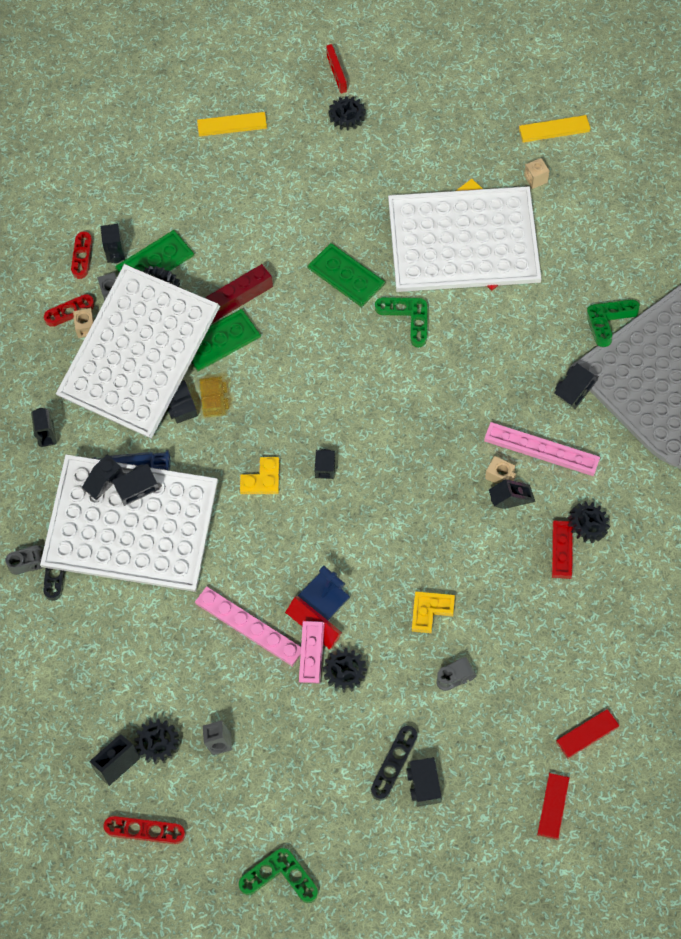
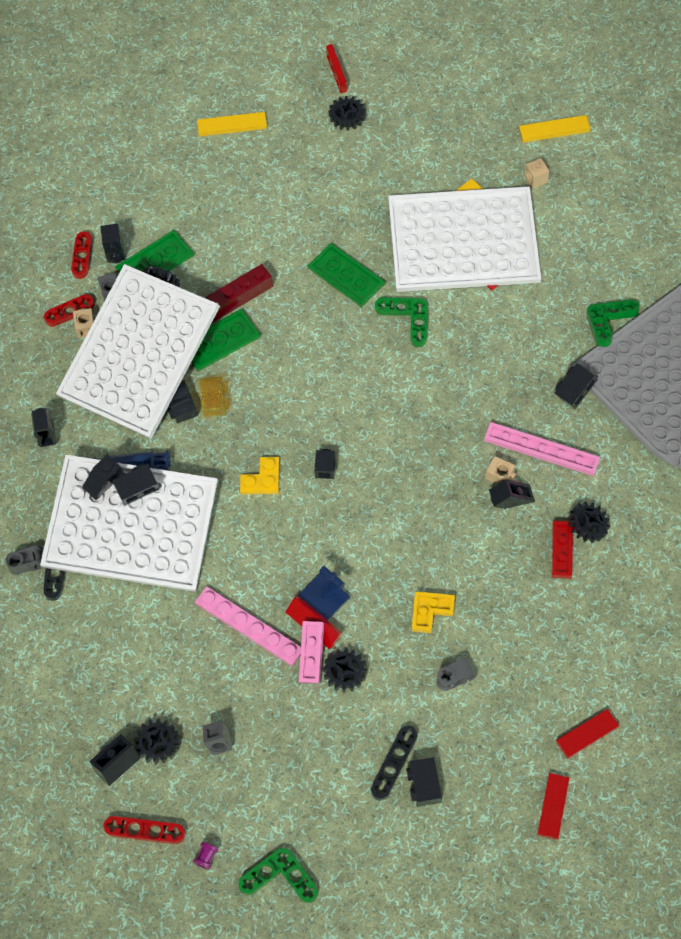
none -> magenta bush [192,842,218,870]

